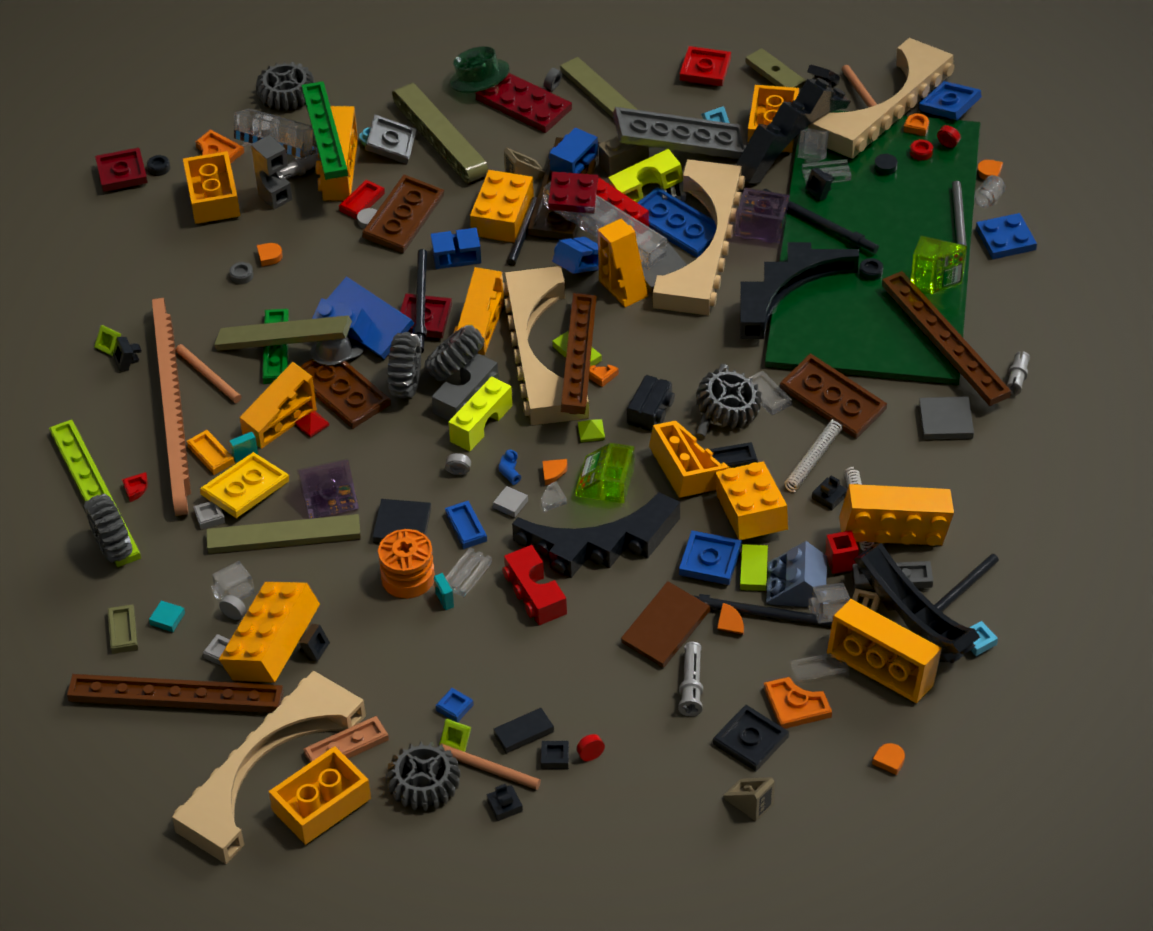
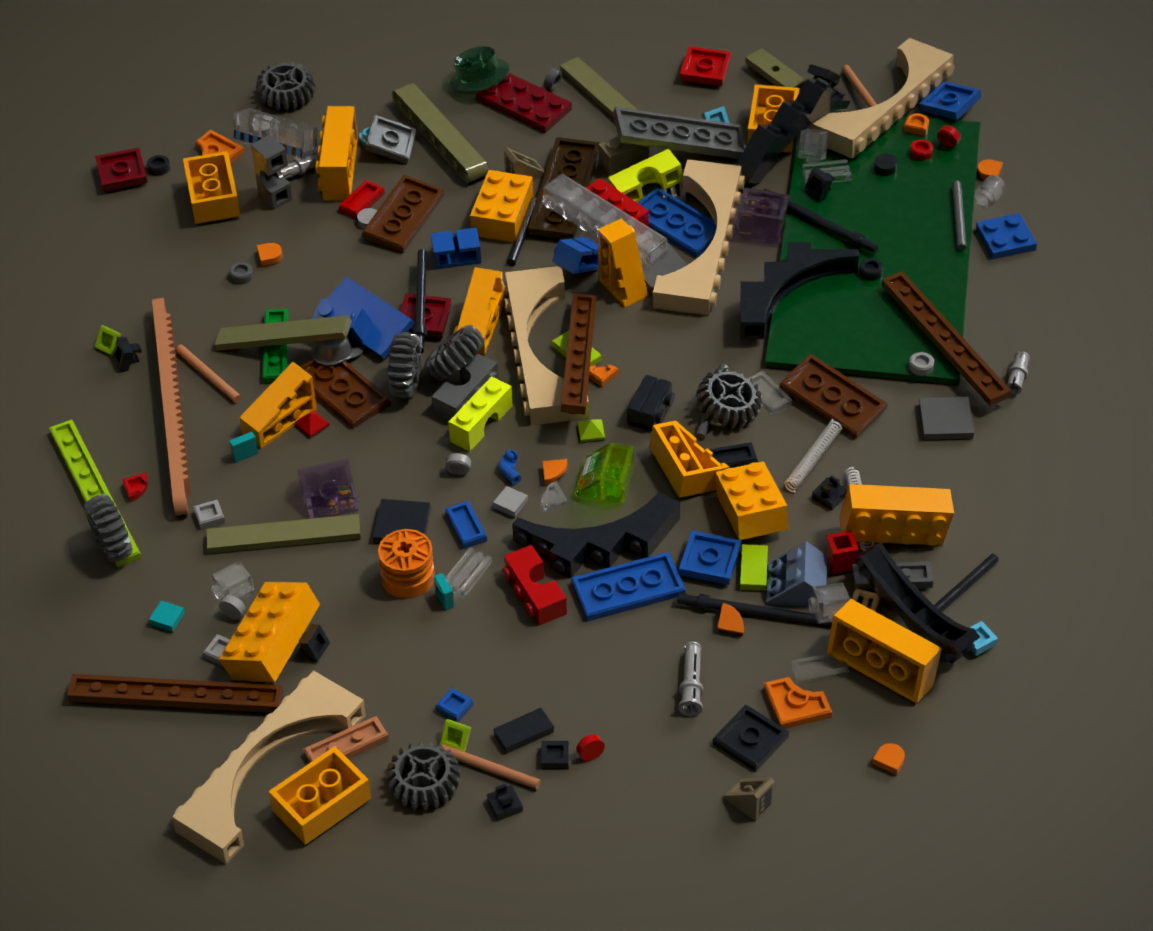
olive tile [107,604,138,654] -> none
light orange tile [186,430,235,475] -> none
yellow tile [200,452,289,518] -> none
green plate [302,81,348,180] -> none
dark red plate [548,172,599,214] -> none
blue piece [549,127,598,174] -> none
reddish brown tile [621,581,710,668] -> none
clear neon green slope [911,236,967,294] -> none
none -> blue tile [571,552,686,622]
none -> light grey tile [909,352,934,376]

